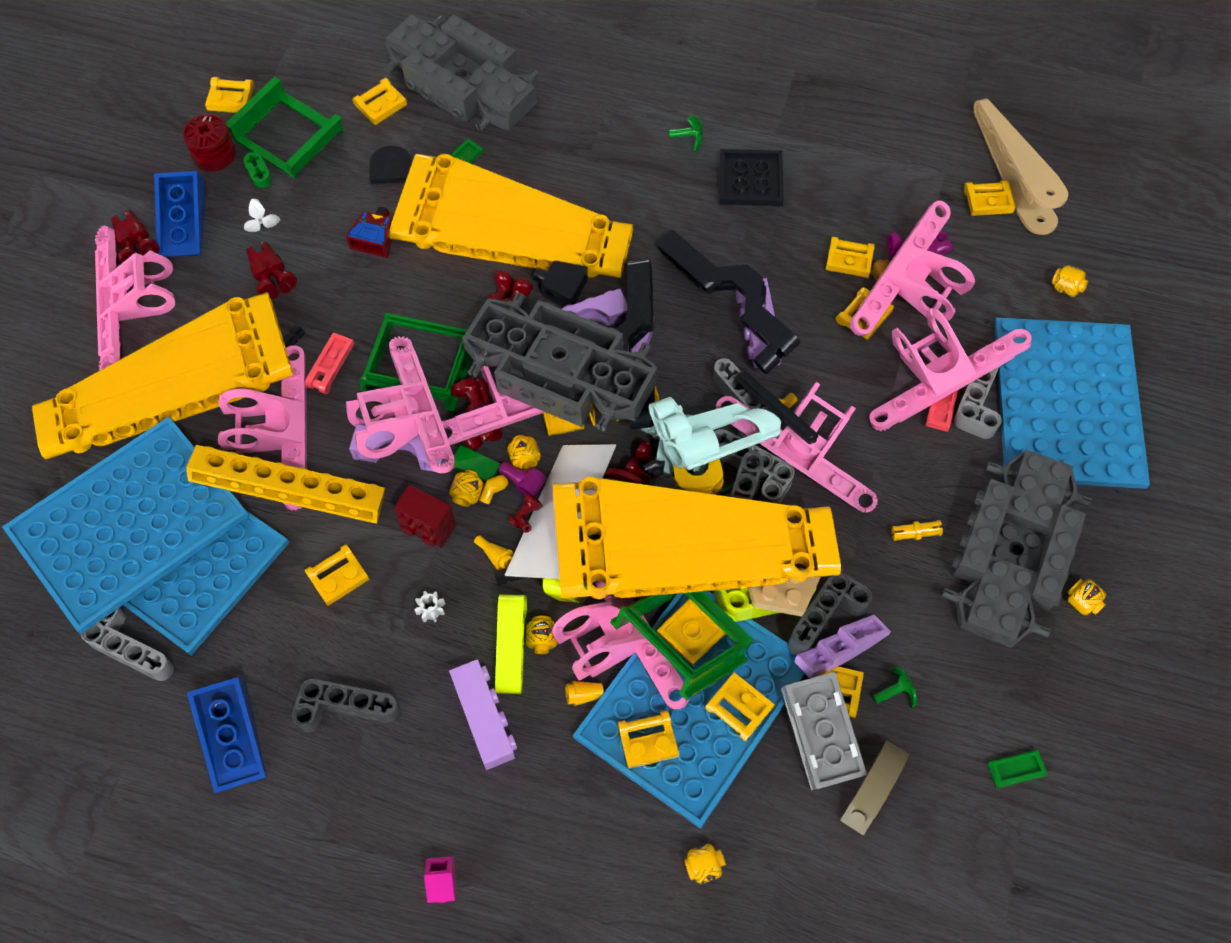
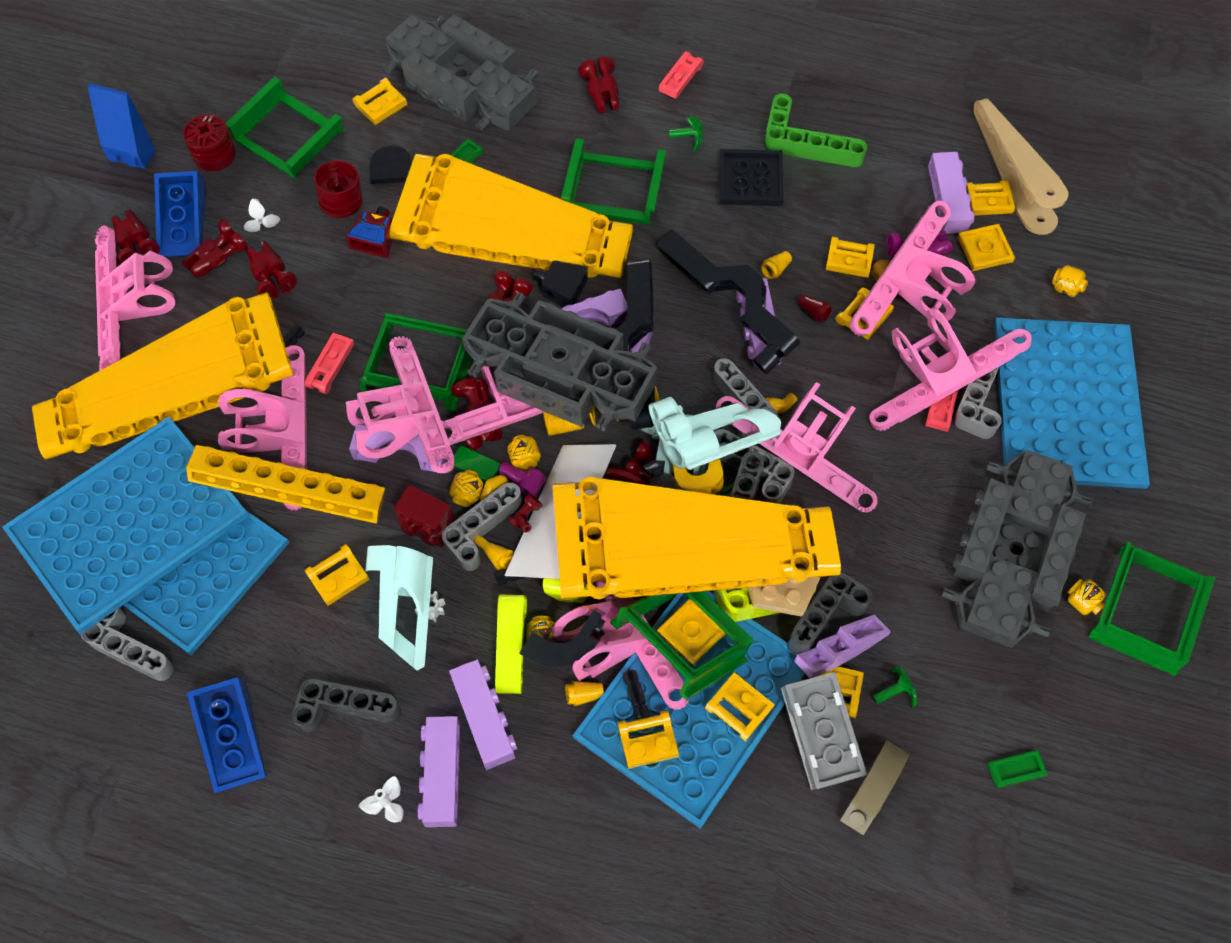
yellow plate [205,77,254,113] -> none
green beam [243,152,272,188] -> none
dark pink brick [424,857,457,903] -> none
yellow head [684,843,726,884] -> none
black axle [737,371,818,445] -> none
yellow pin [891,520,943,541] -> none
none -> blue slope [87,83,156,169]
none -> dark red piece [182,219,248,278]
none -> dark red wheel [314,160,363,218]
none -> white plant [359,776,404,822]
none -> light aqua panel [365,545,433,671]
none -> lavender brick [418,716,460,827]
none -> light grey beam [442,483,522,571]
none -> black arch [519,608,606,667]
none -> green piece [561,138,666,225]
none -> dark red piece [578,56,619,113]
none -> black axle [623,670,650,720]
none -> coral plate [659,51,704,99]
none -> yellow cone [761,251,792,279]
none -> bright green beam [764,94,867,167]
none -> dark red cone [798,295,832,322]
none -> lavender brick [928,152,974,234]
none -> yellow plate [957,224,1015,271]
none -> green piece [1088,542,1216,676]

